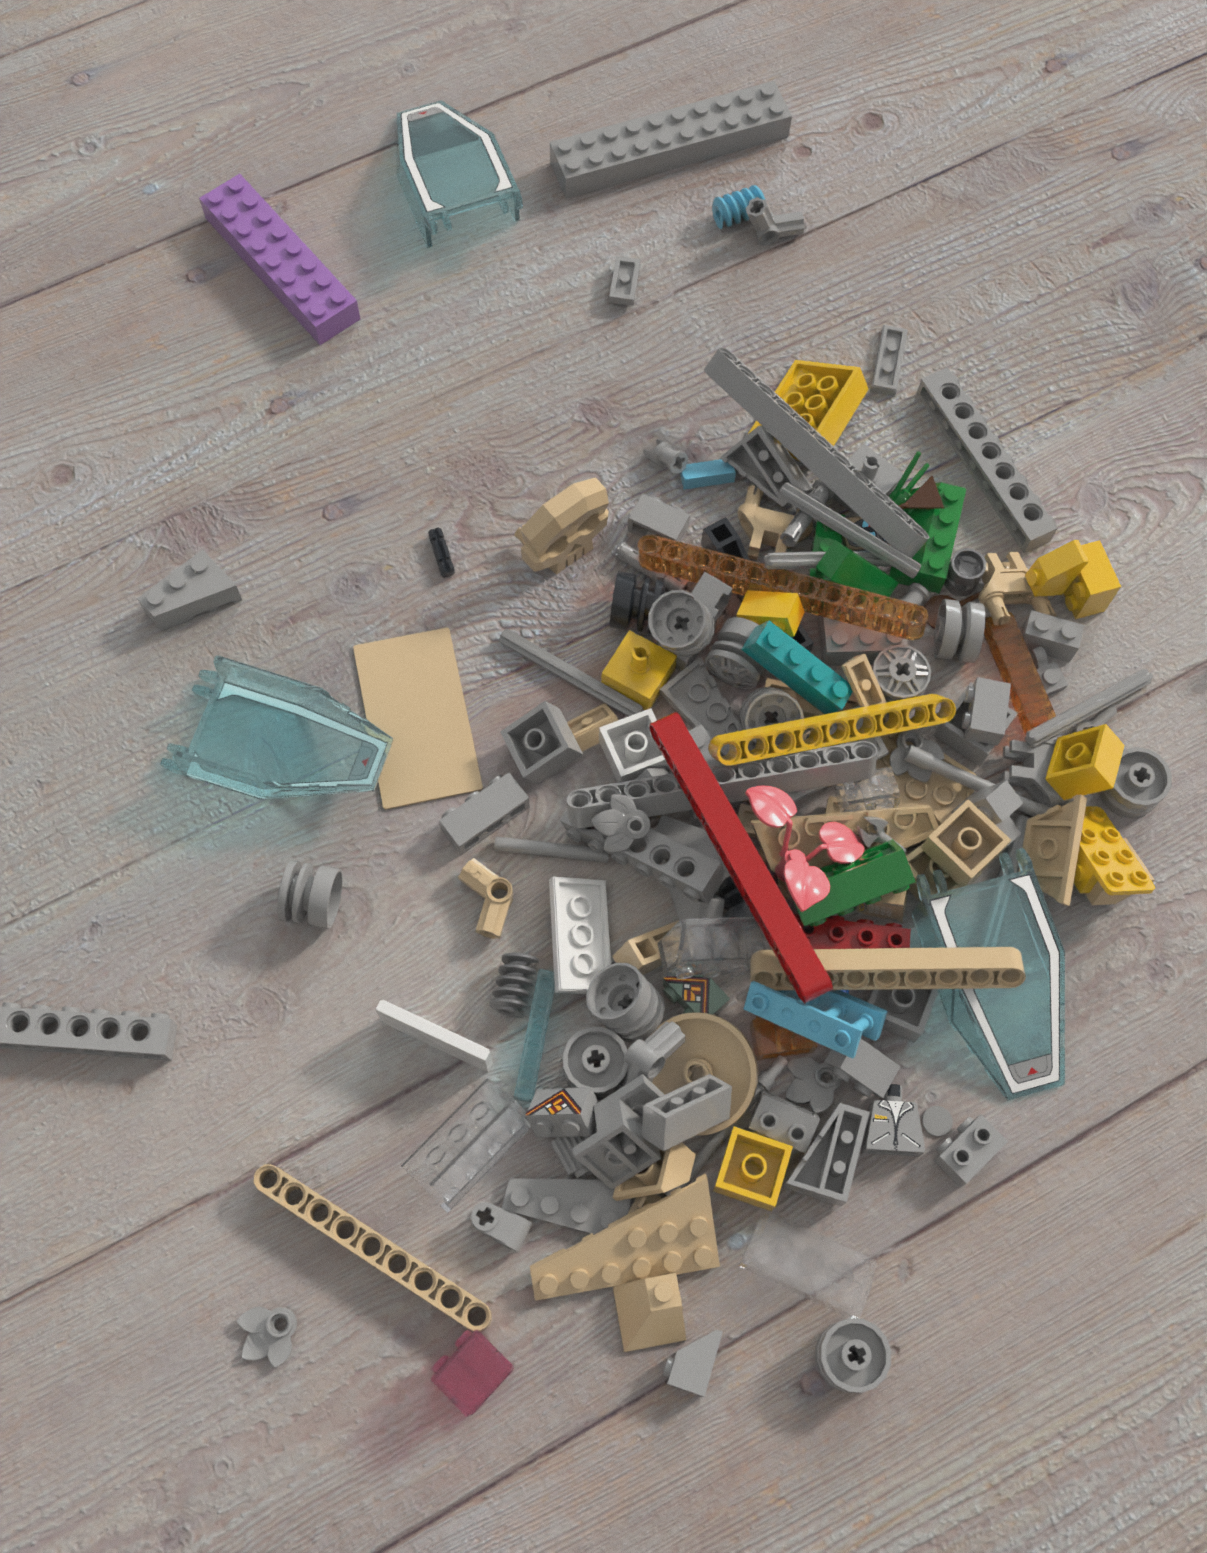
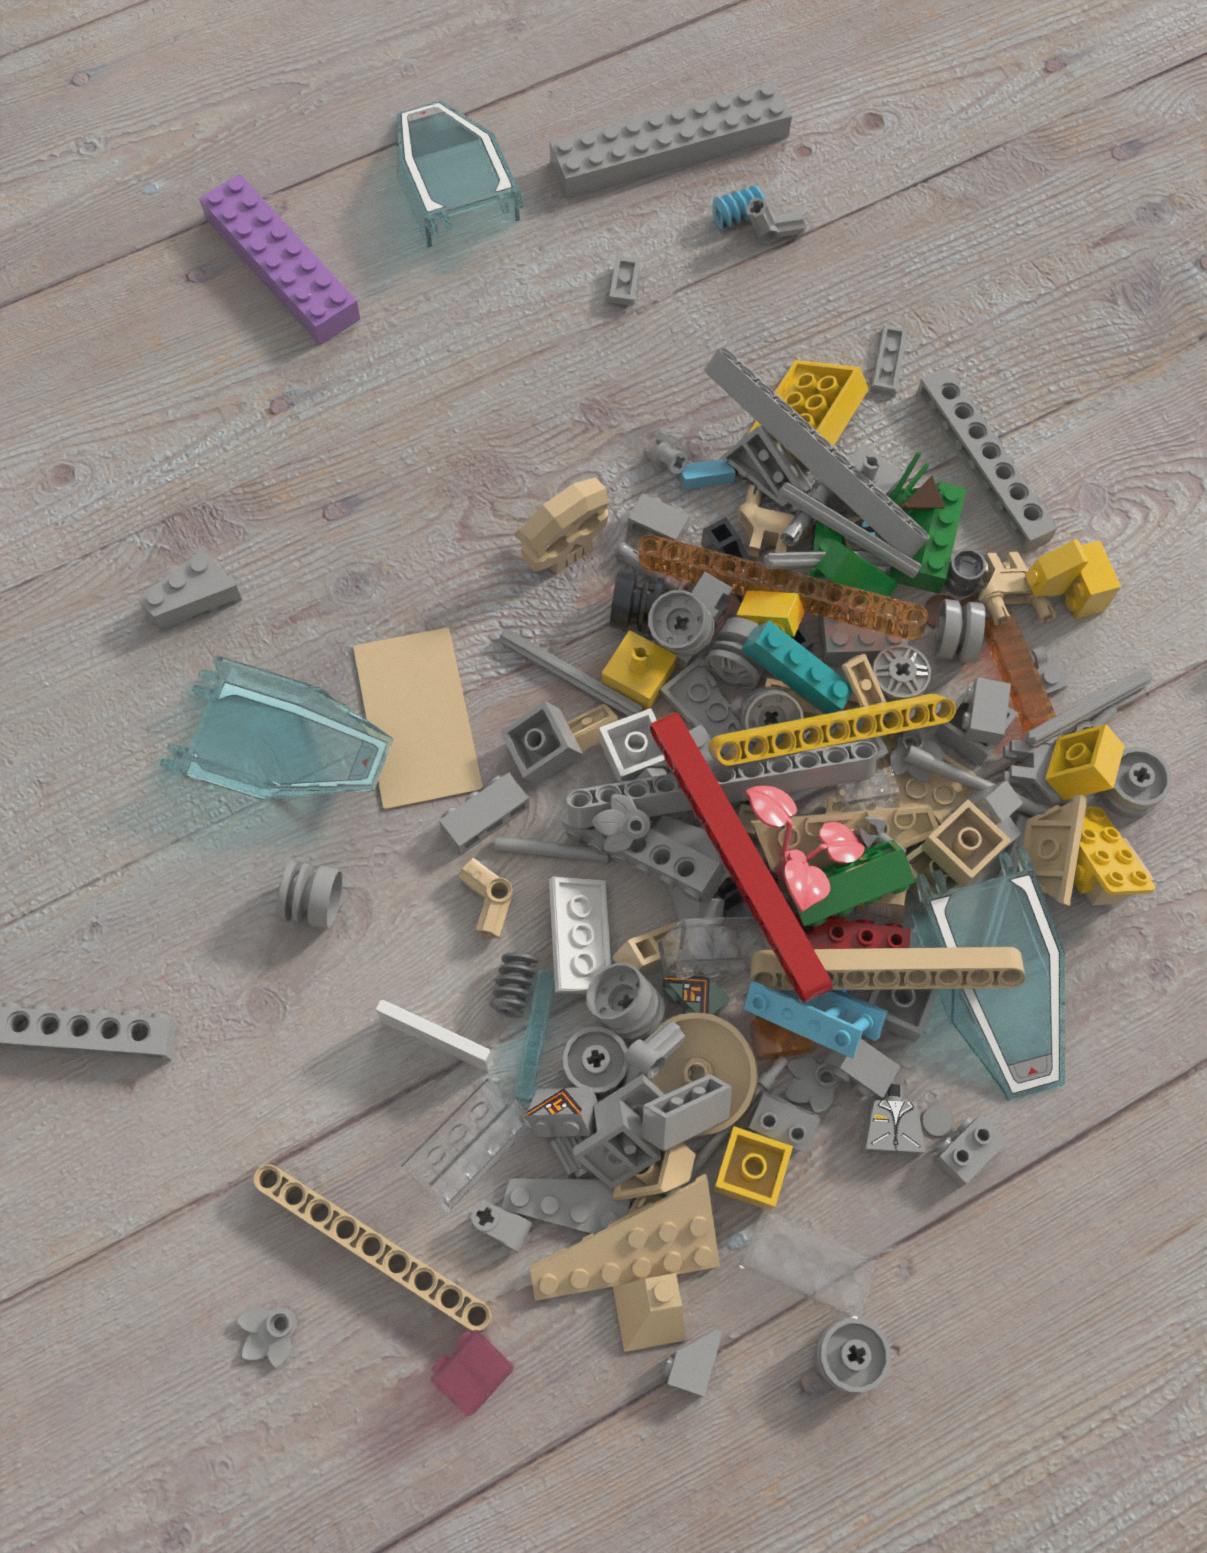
black axle [428,527,455,577] -> none
light grey wedge [782,1103,870,1206] -> none
light grey bush [897,583,930,619] -> none
light grey brick [1017,610,1084,662] -> none

